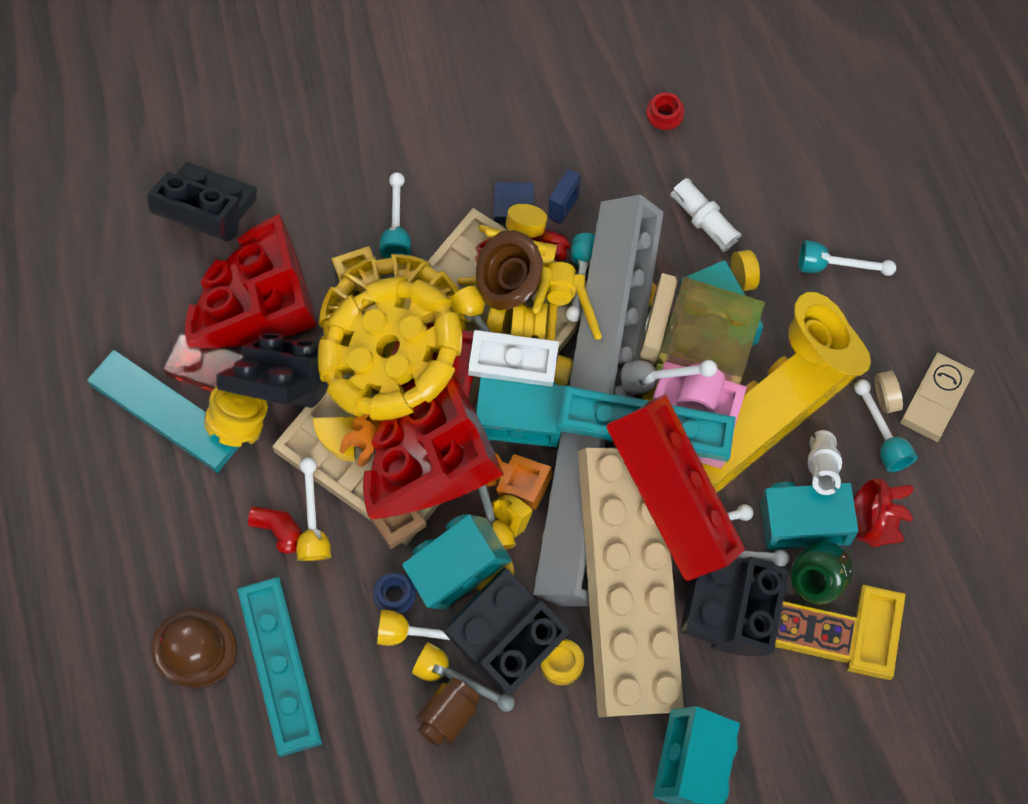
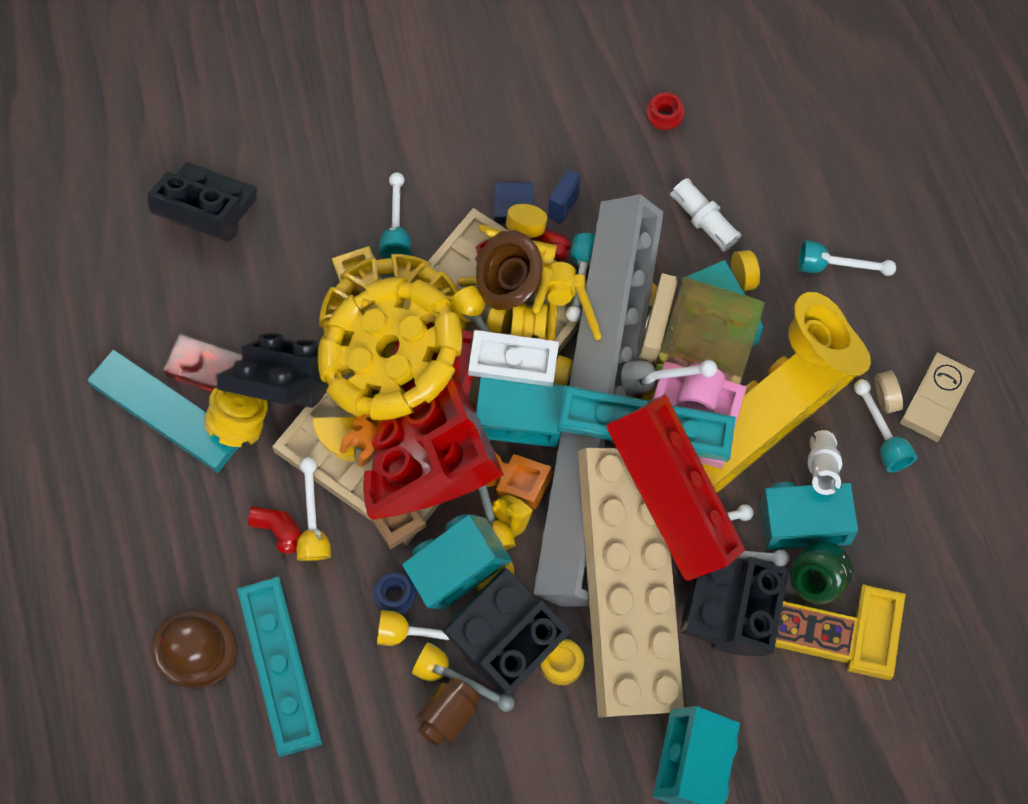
red brick [185,214,318,348] -> none
red piece [853,478,913,548] -> none

